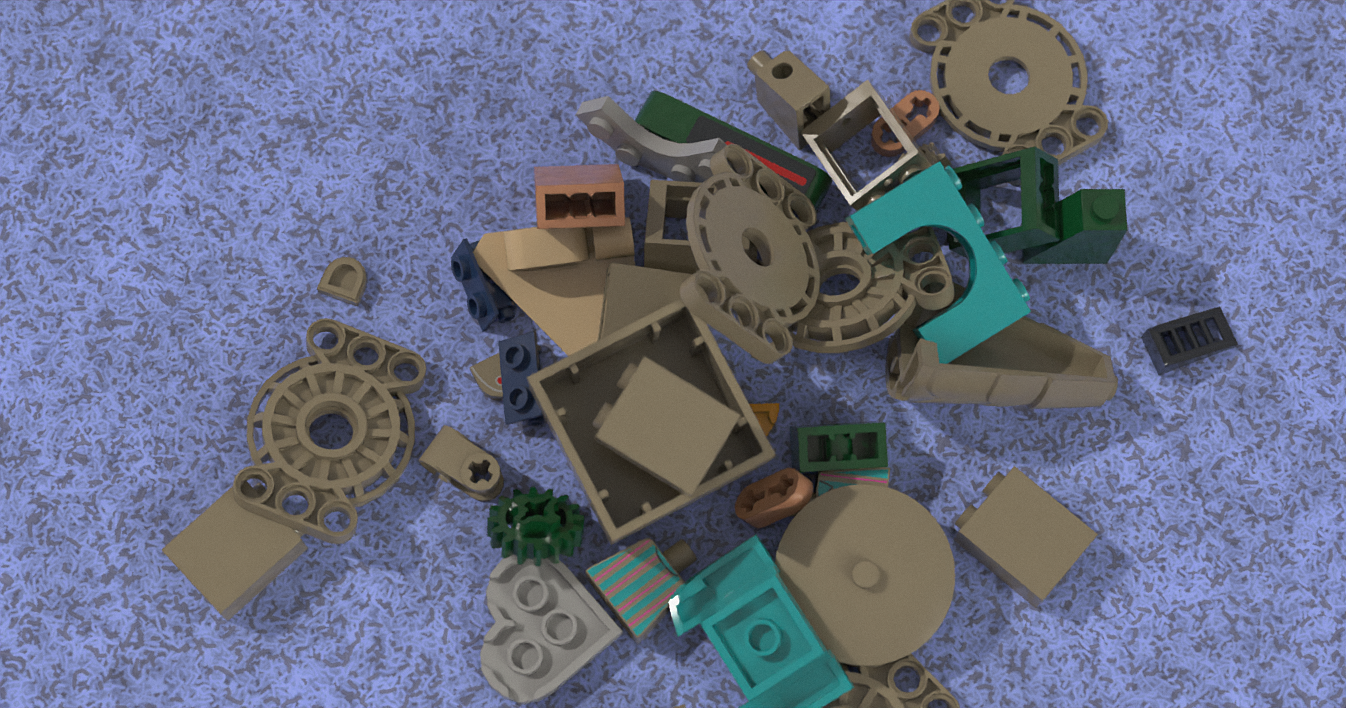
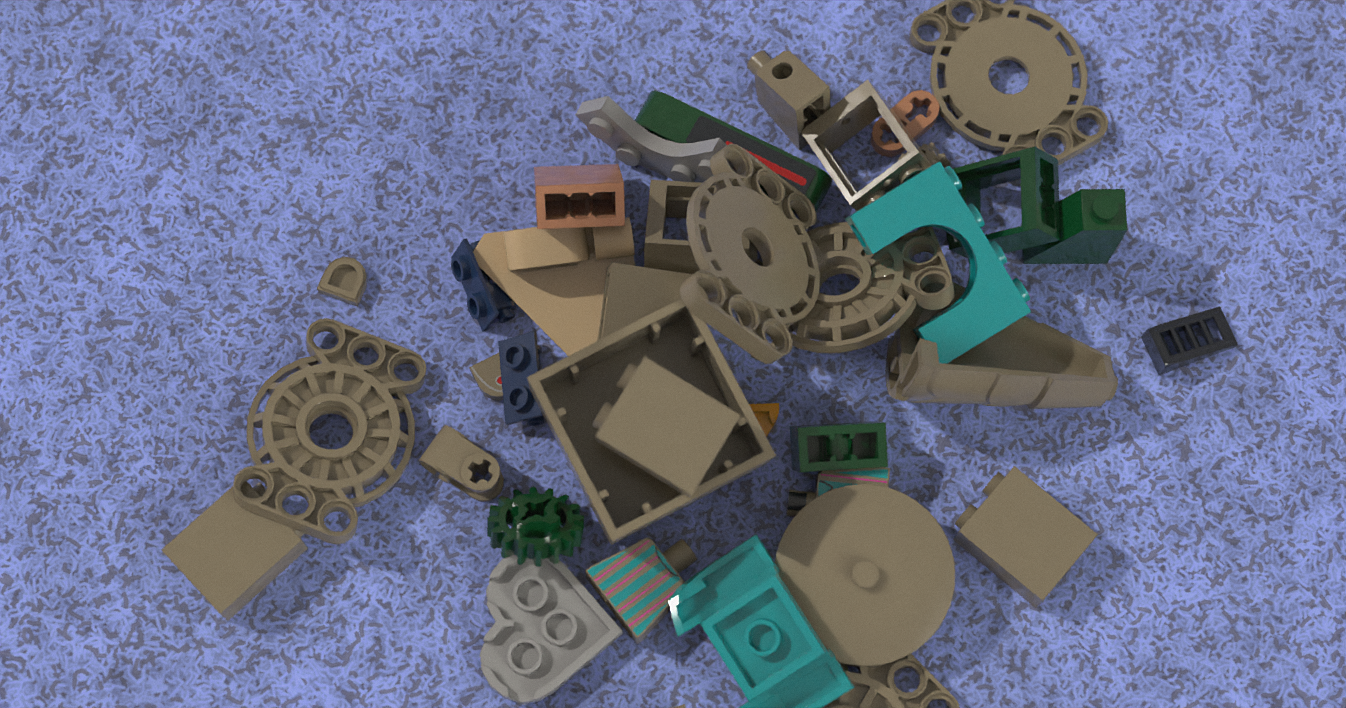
nougat beam [735,468,813,528] -> none

